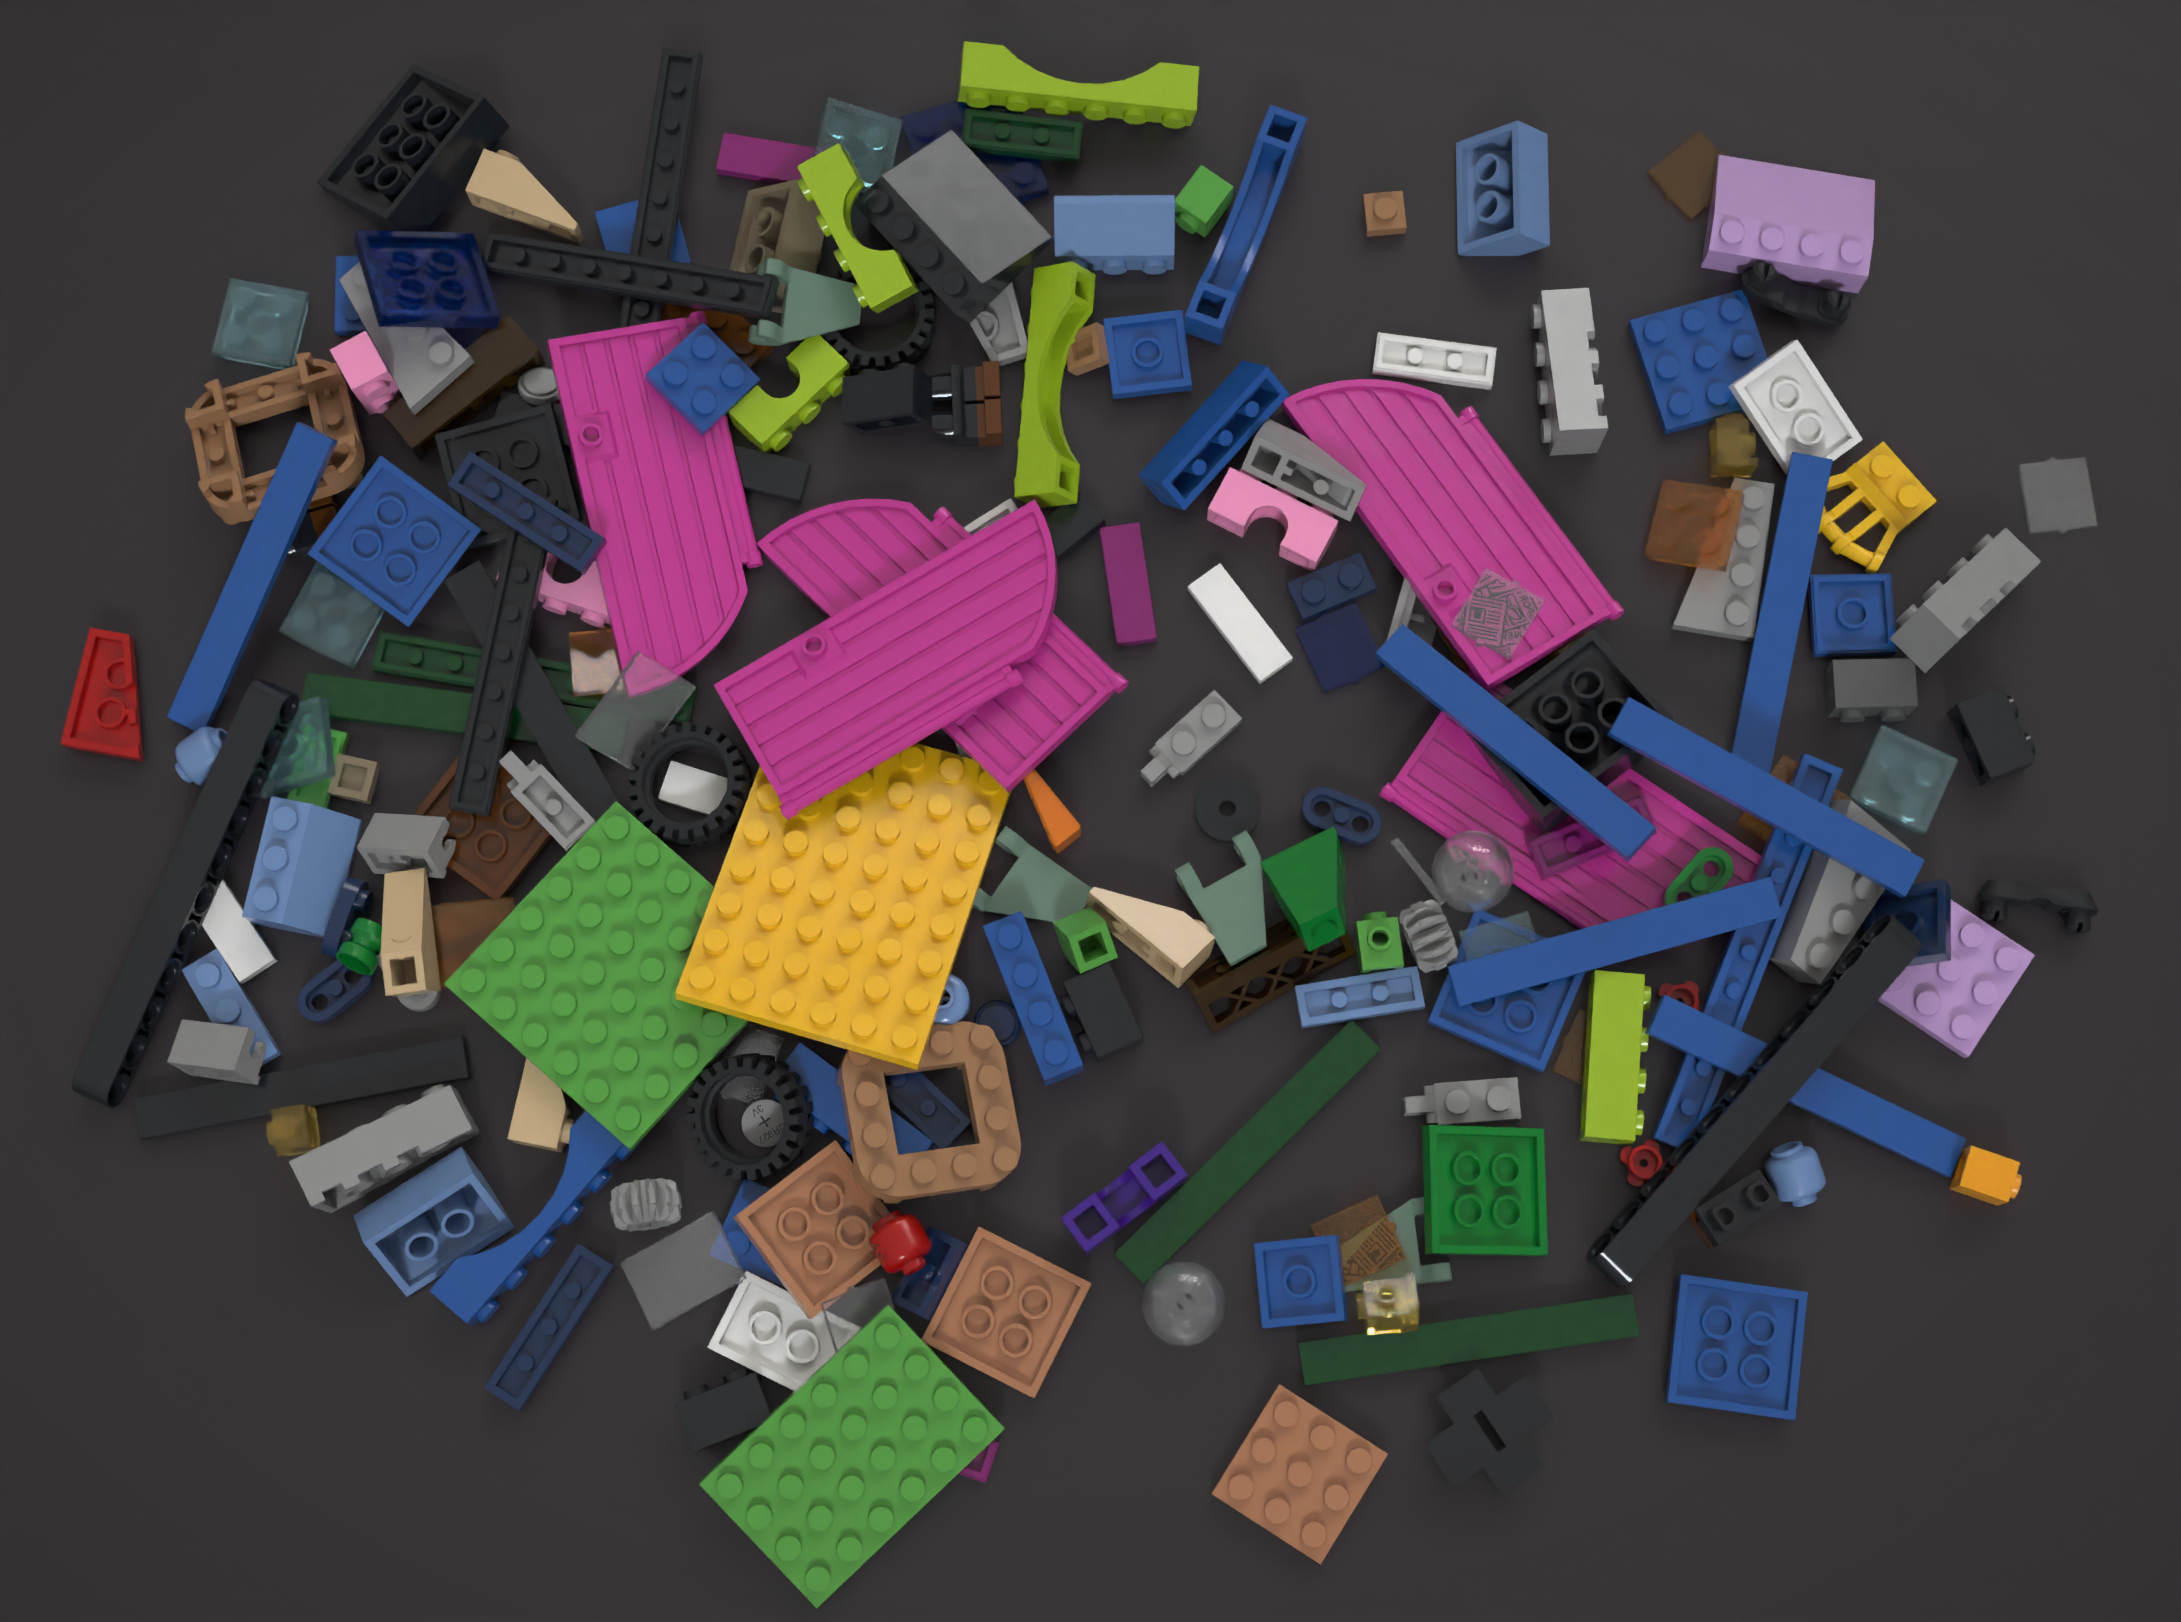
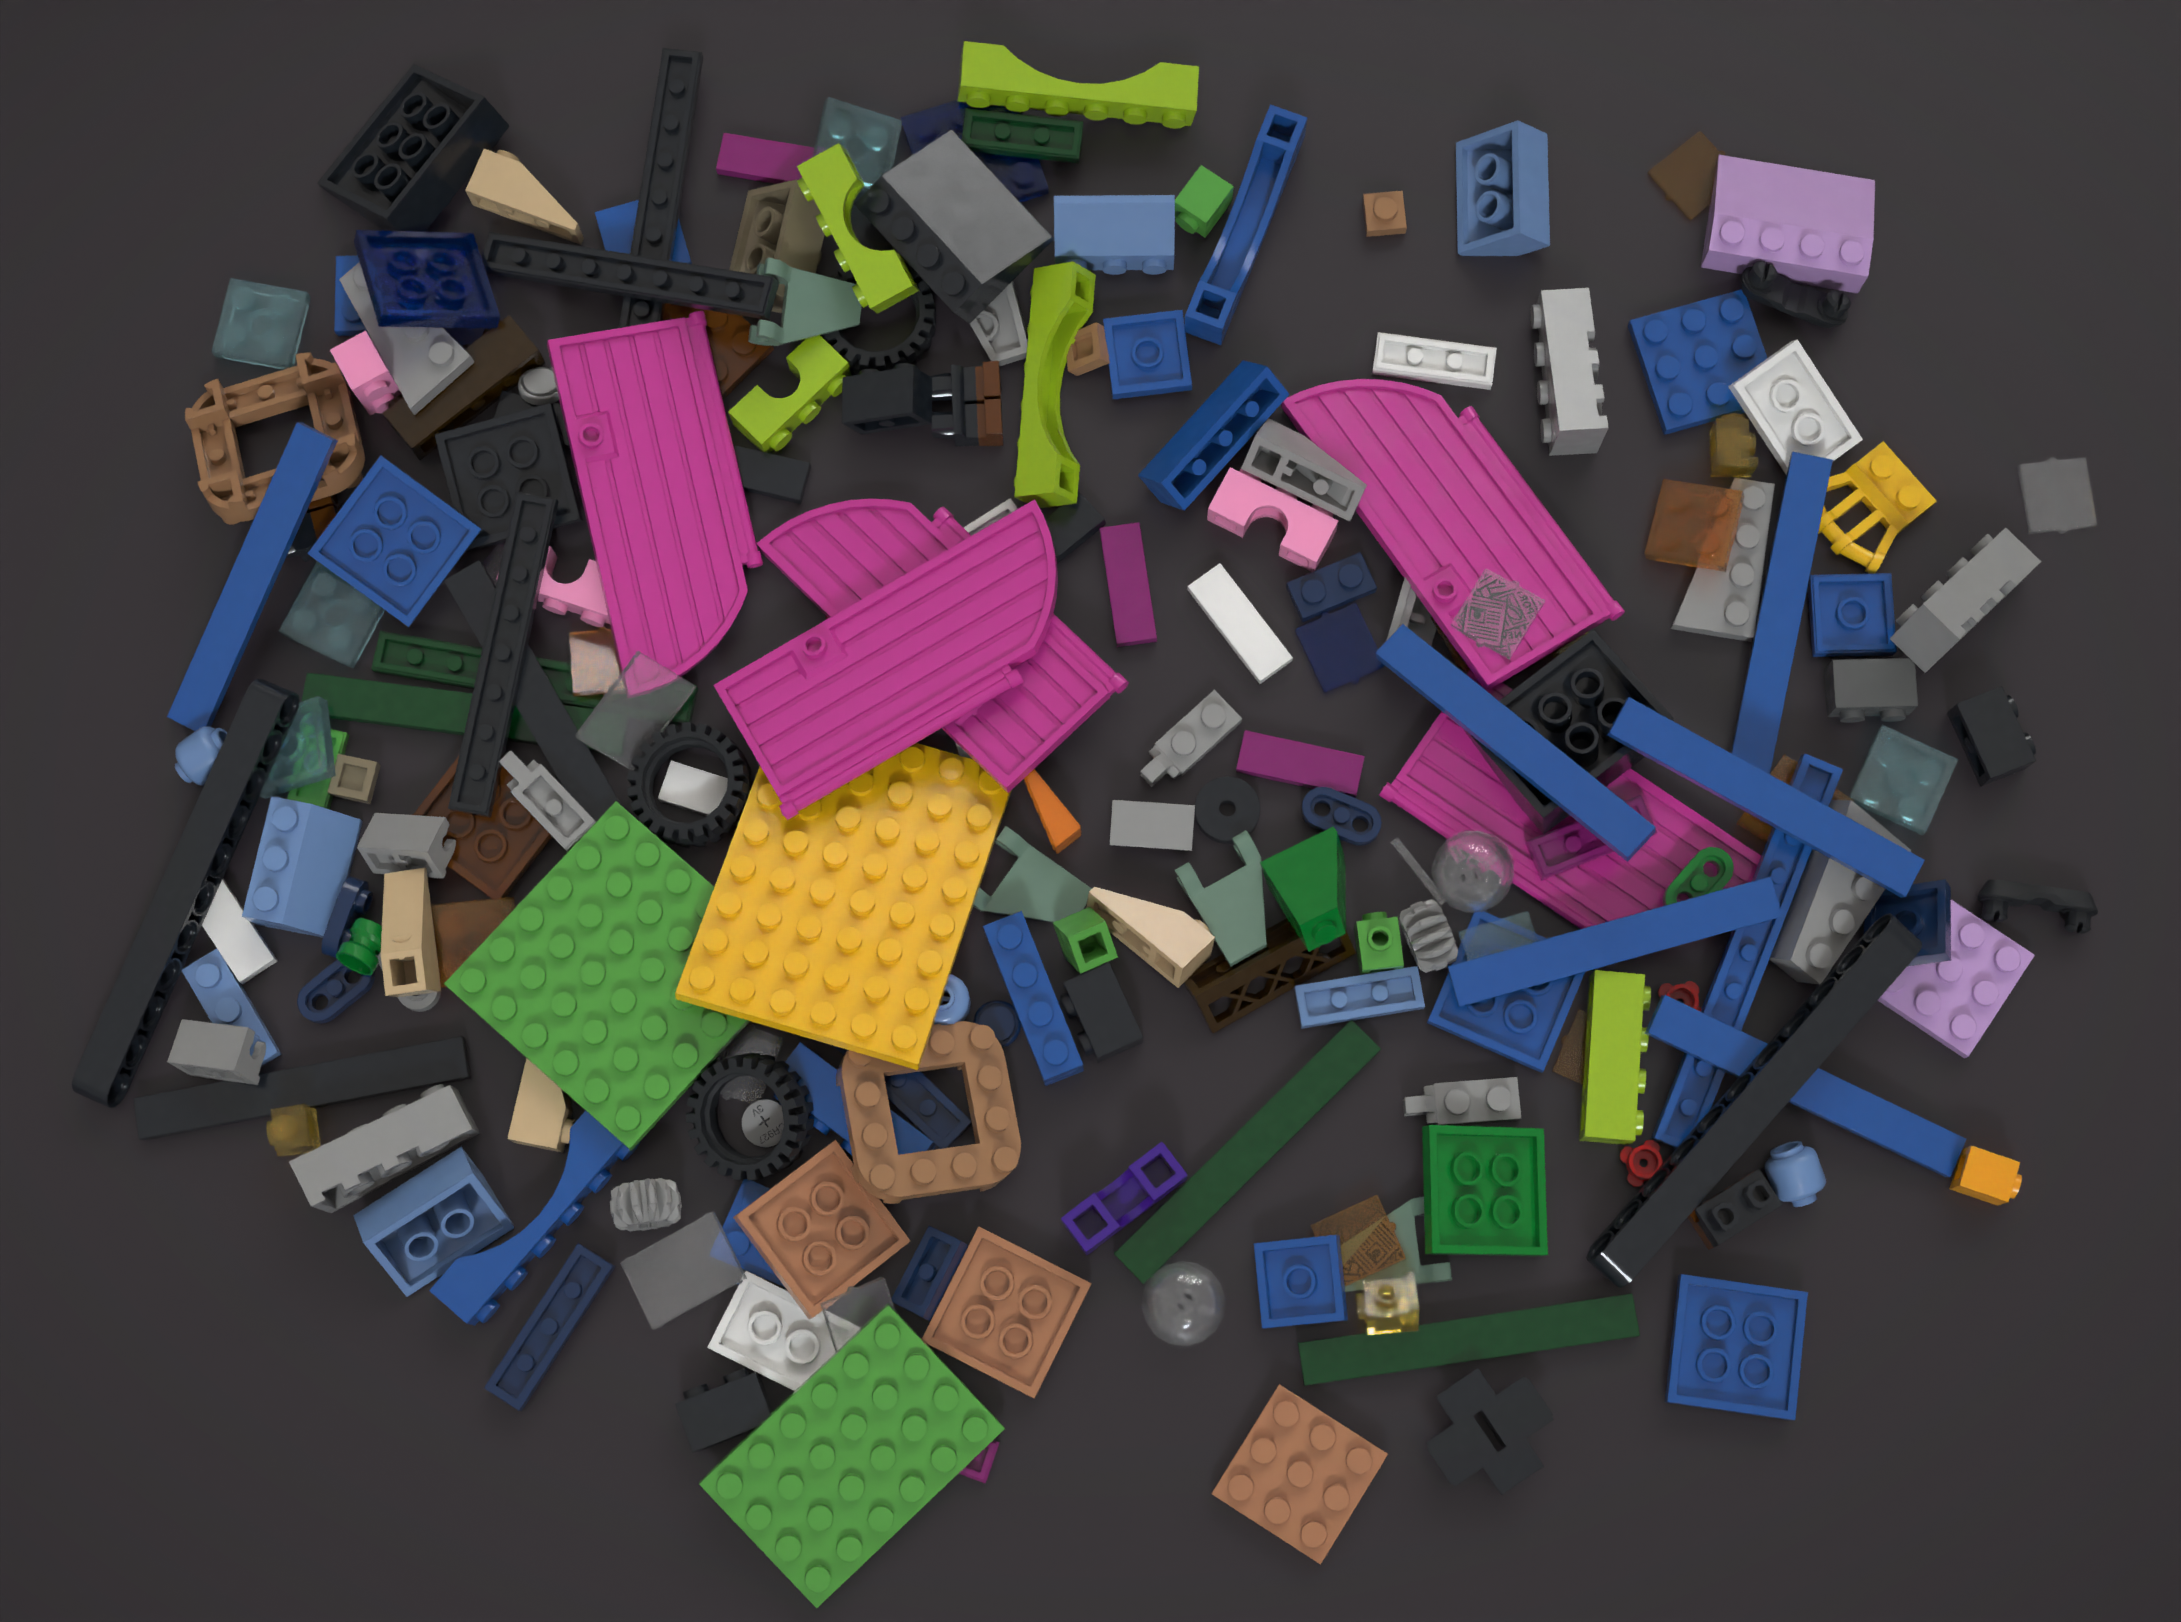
red wing [60,627,144,762] -> none
dark blue plate [447,452,607,575] -> none
blue plate [645,322,760,436] -> none
red head [869,1210,932,1277] -> none
none -> light grey hinge [1110,800,1195,851]
none -> magenta tile [1236,730,1365,798]

